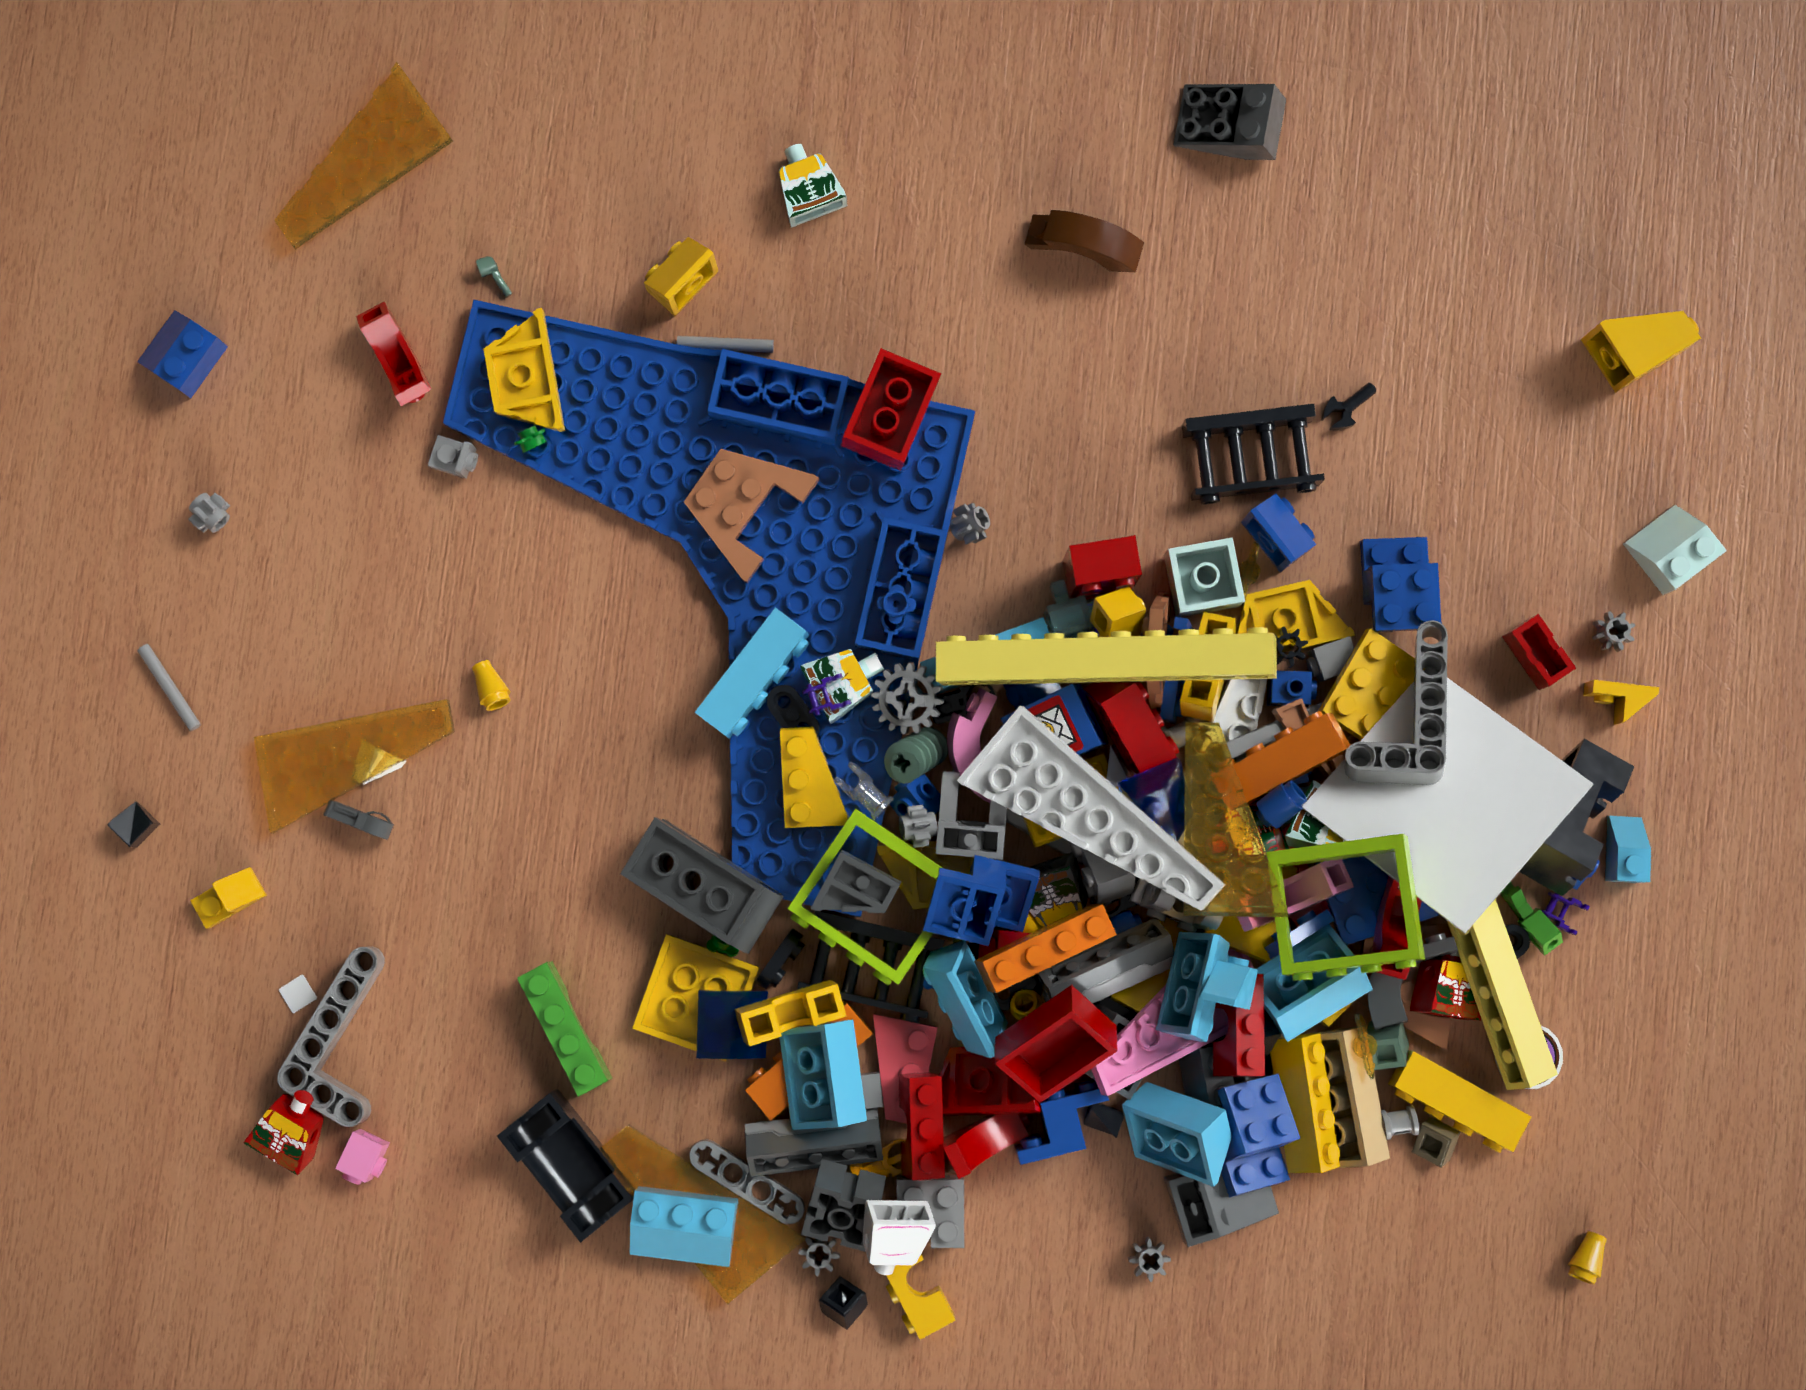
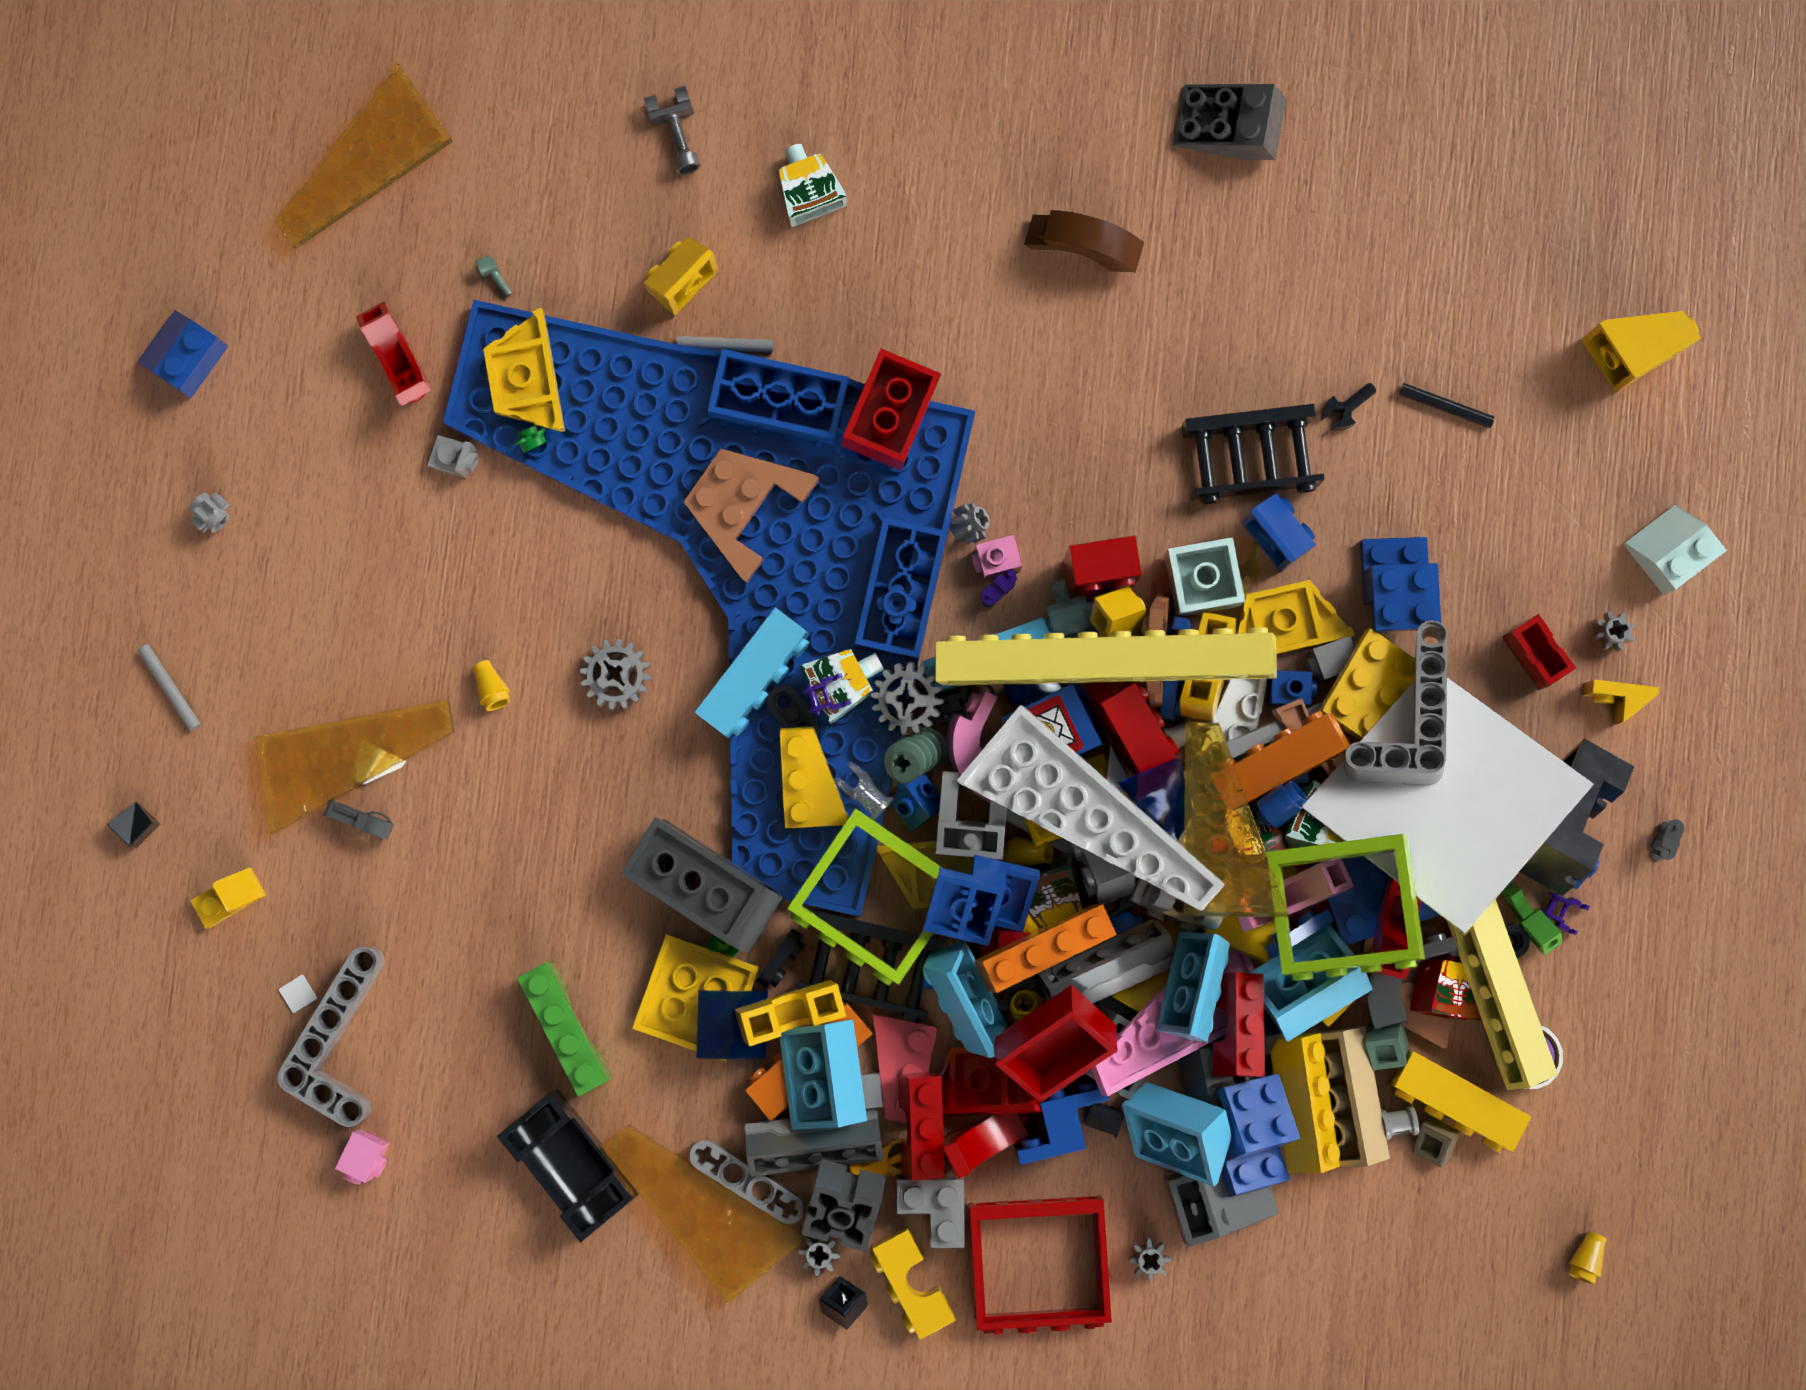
torso [244,1090,324,1176] -> none
medium azure slope [630,1186,738,1267] -> none
dark grey wing [811,850,901,913] -> none
white torso [863,1200,936,1275] -> none
light grey gear [899,805,937,848] -> none
medium azure slope [1201,956,1258,1010] -> none
black gear [1275,626,1308,668] -> none
clear yellow piece [1352,1013,1377,1079] -> none
medium azure slope [1605,816,1651,883] -> none
none -> light grey gear [580,639,652,711]
none -> flat silver bar [644,85,701,175]
none -> red window [969,1195,1112,1335]
none -> bright pink brick [971,535,1022,581]
none -> dark purple piece [981,570,1017,607]
none -> yellow cone [1003,837,1054,867]
none -> black bar [1399,383,1495,428]
none -> dark grey piece [1650,819,1684,861]

